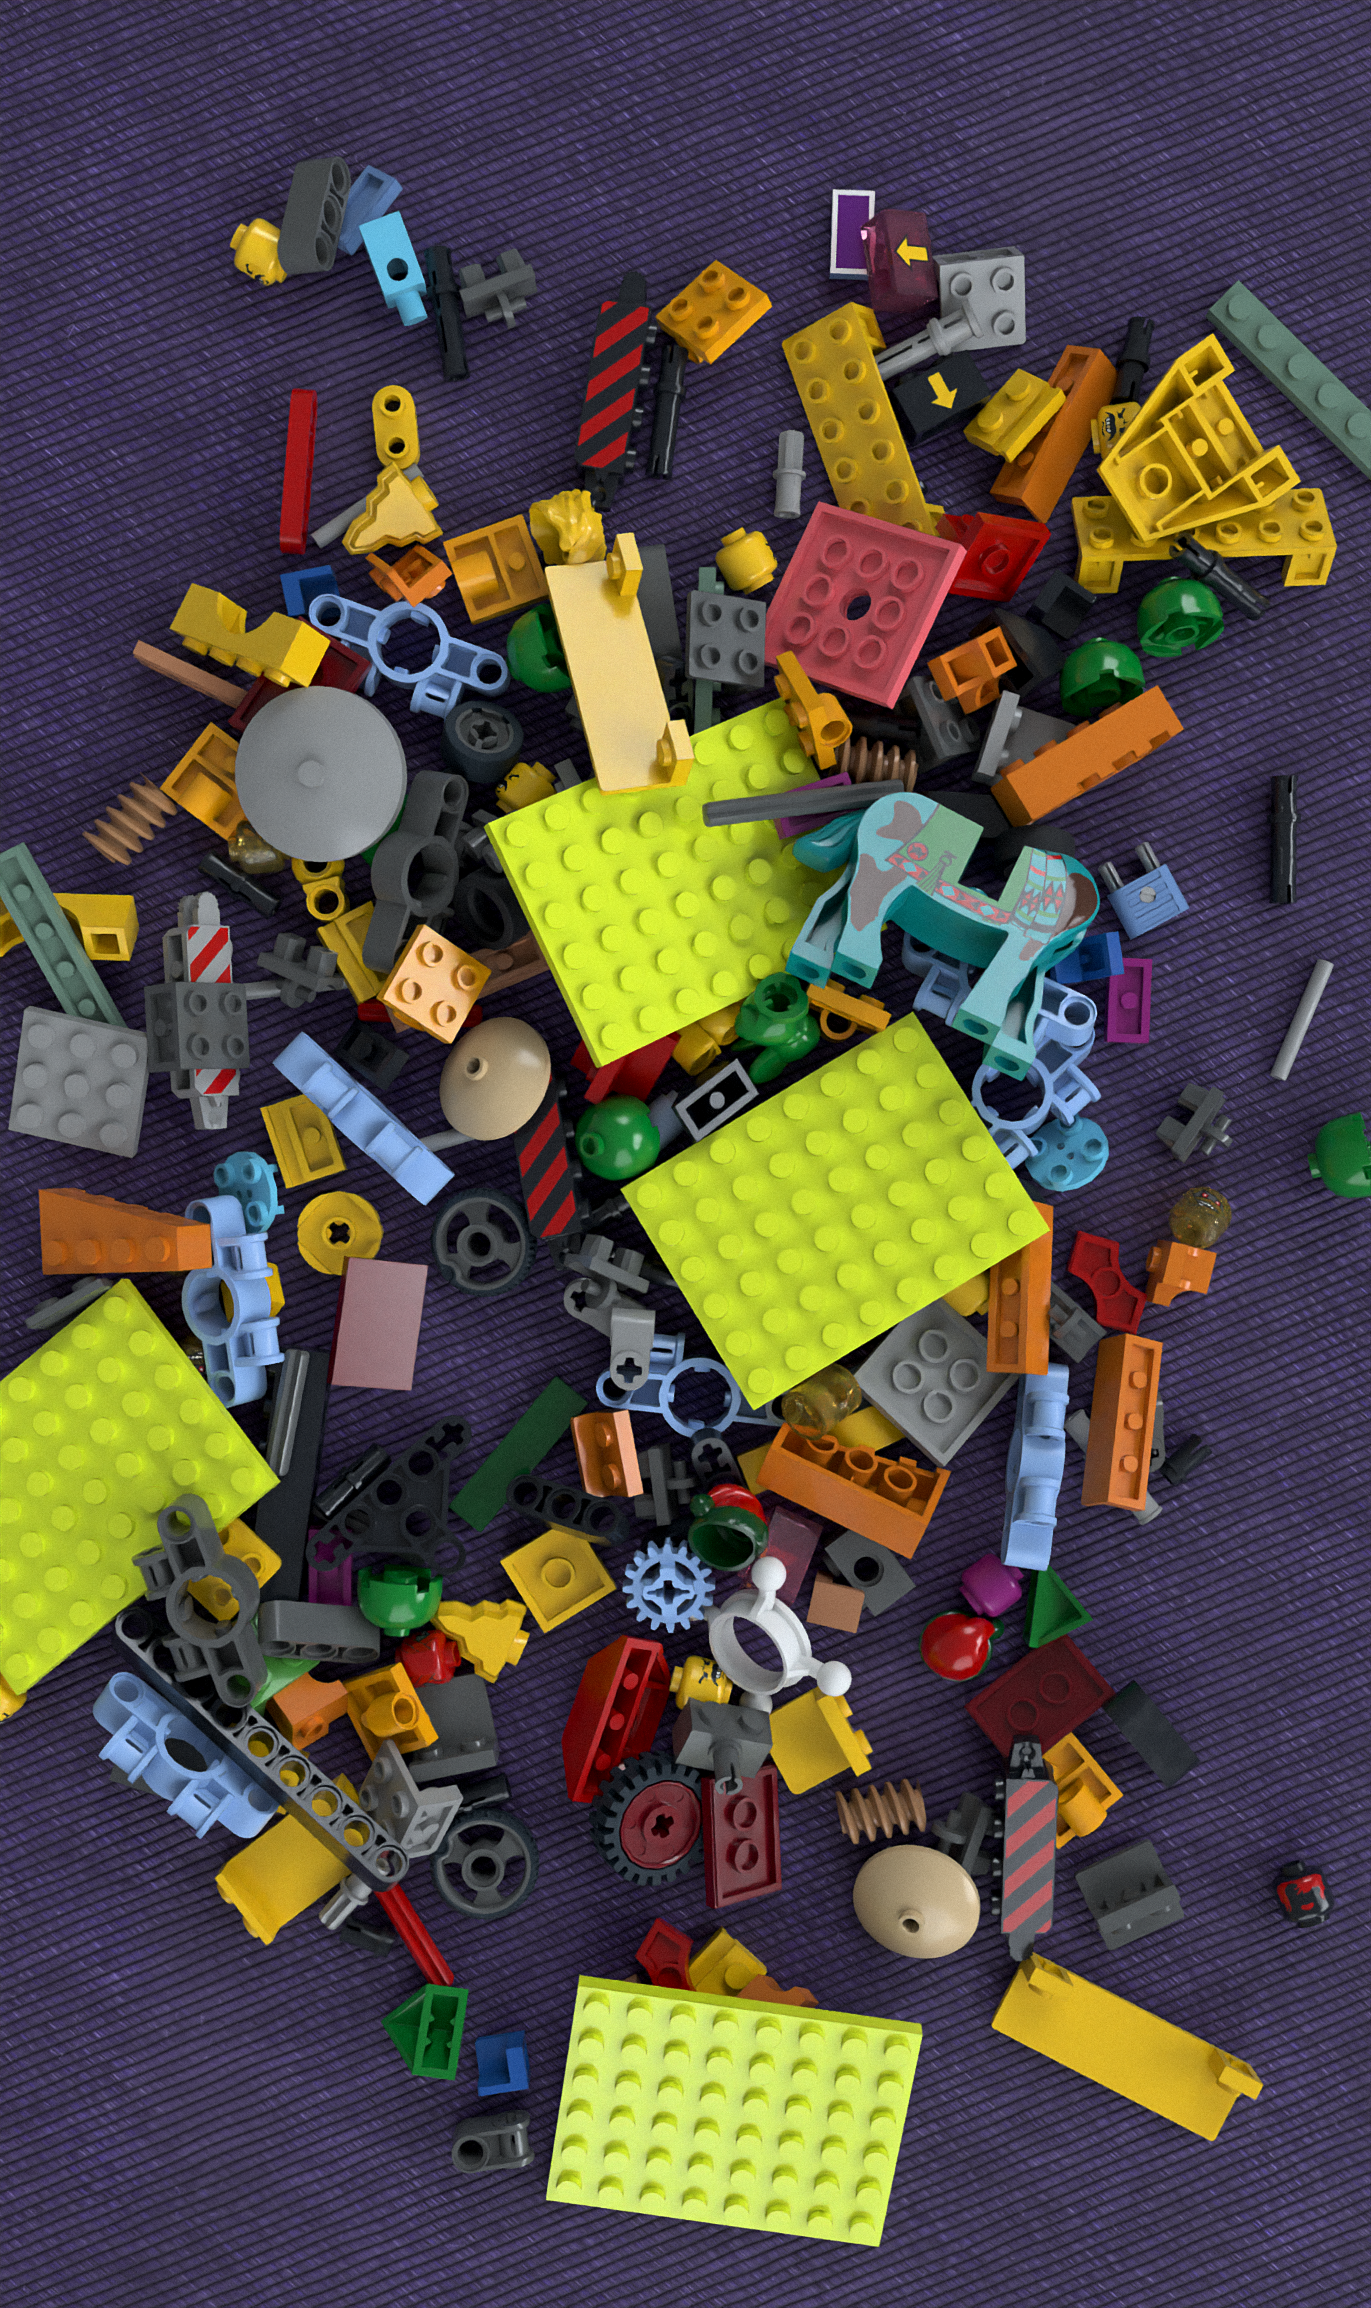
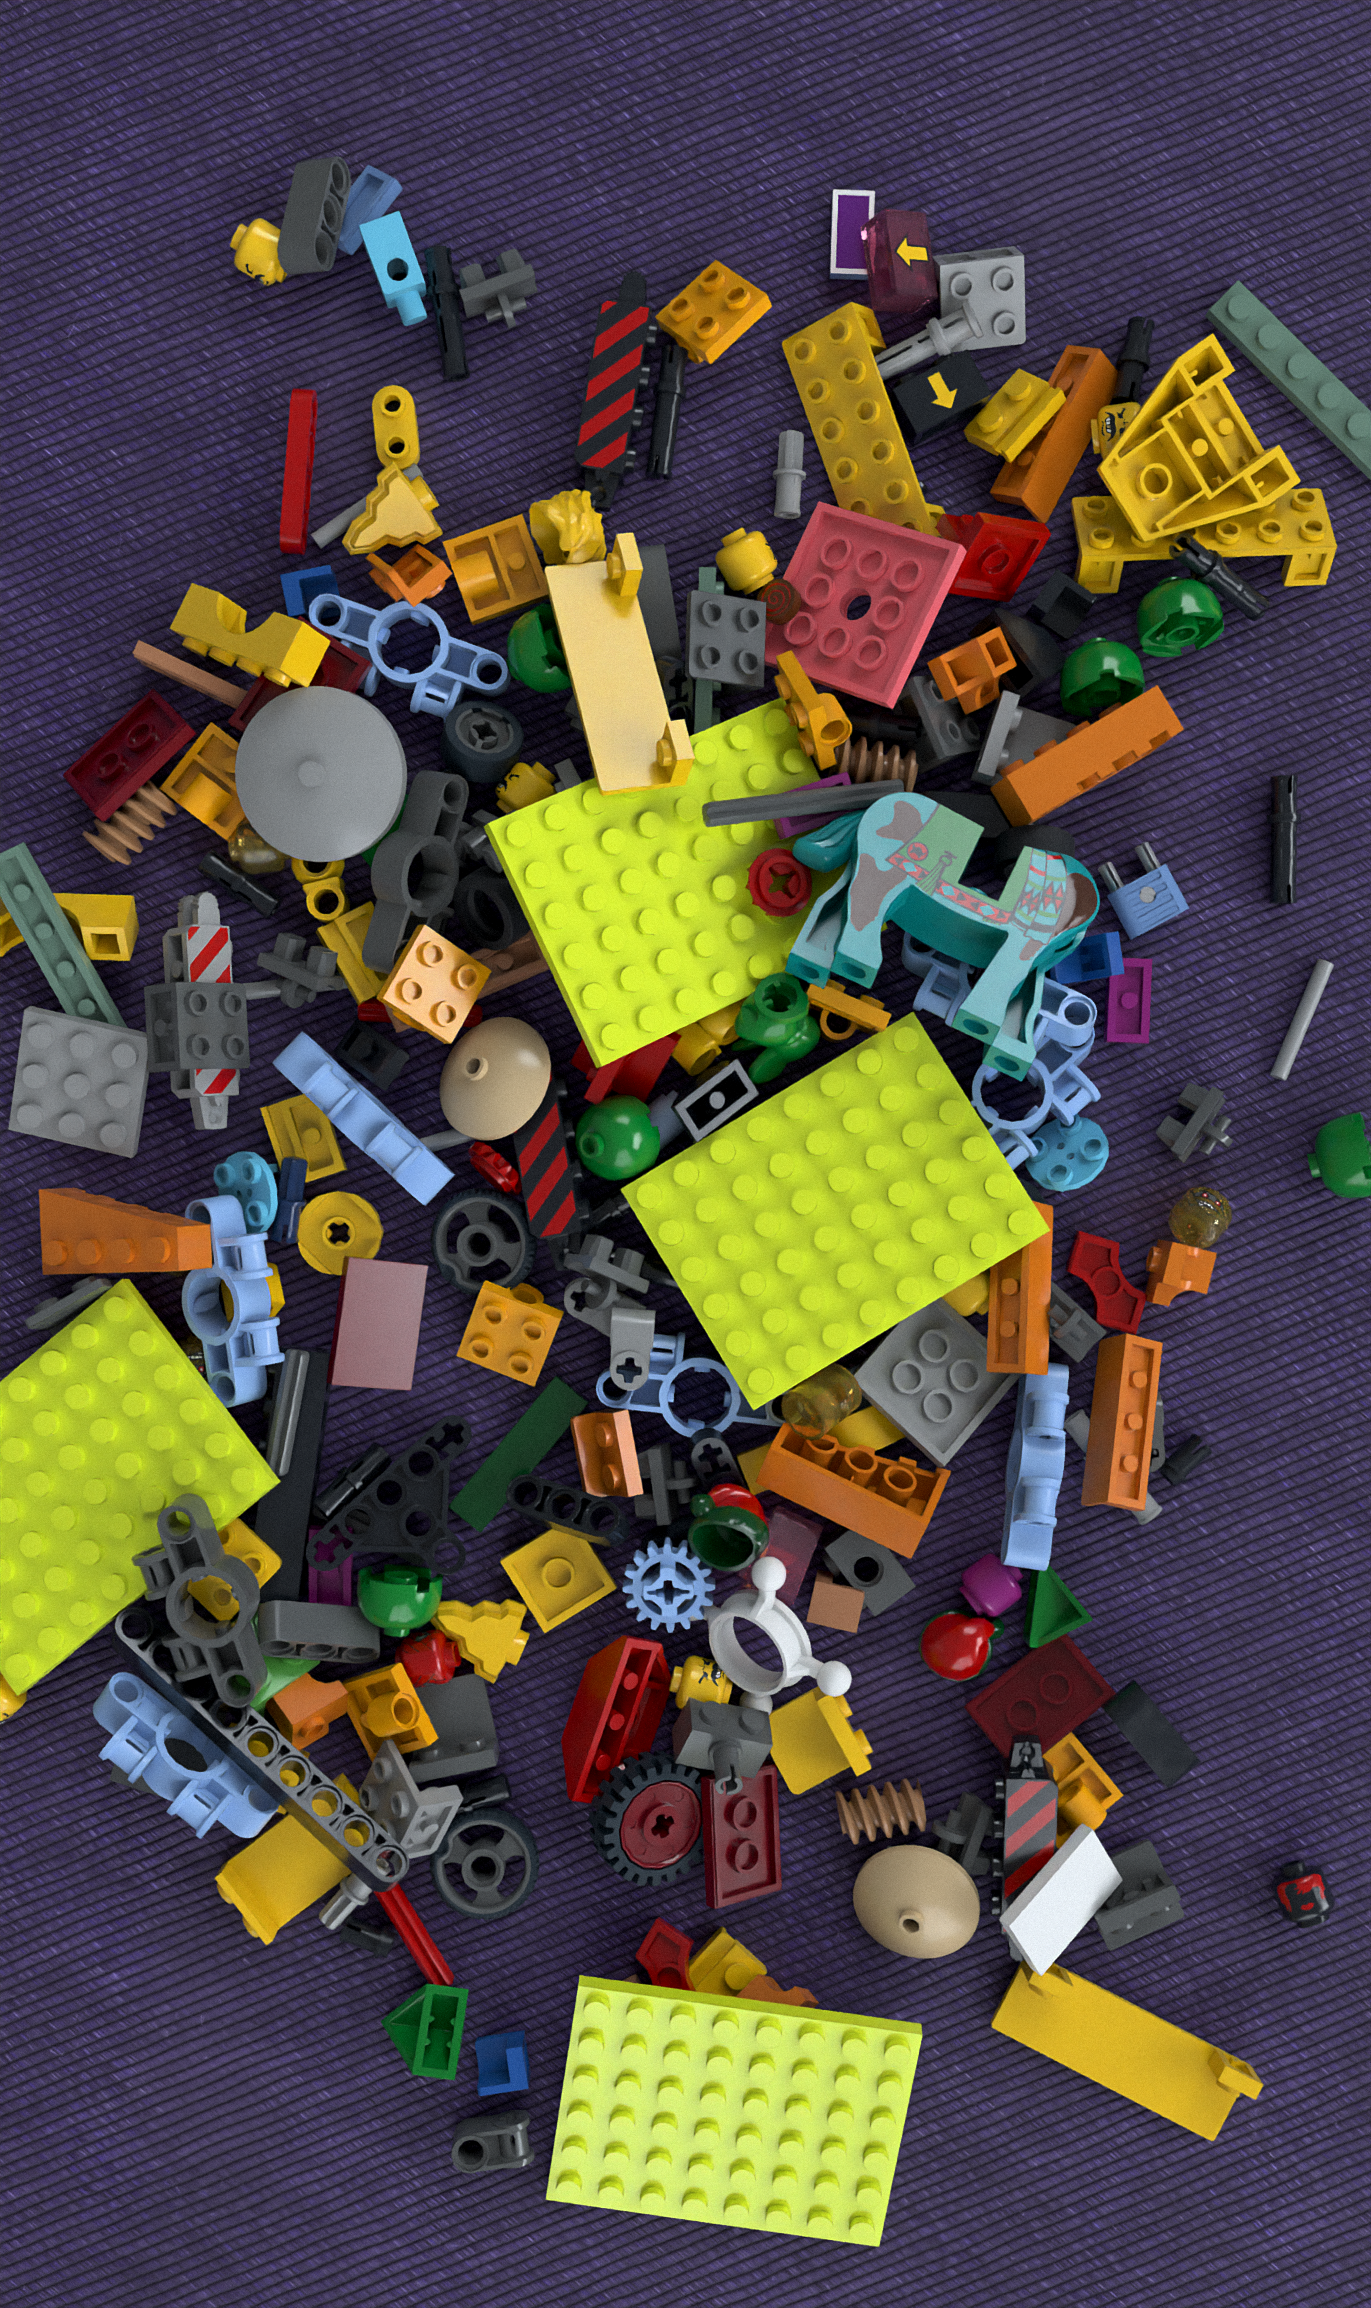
none -> dark red tile [63,688,196,822]
none -> dark blue axle [270,1156,308,1243]
none -> light orange plate [456,1280,564,1387]
none -> red gear [468,1141,522,1196]
none -> red gear [745,848,812,918]
none -> reddish brown tile [757,579,801,625]
none -> white tile [999,1823,1123,1976]

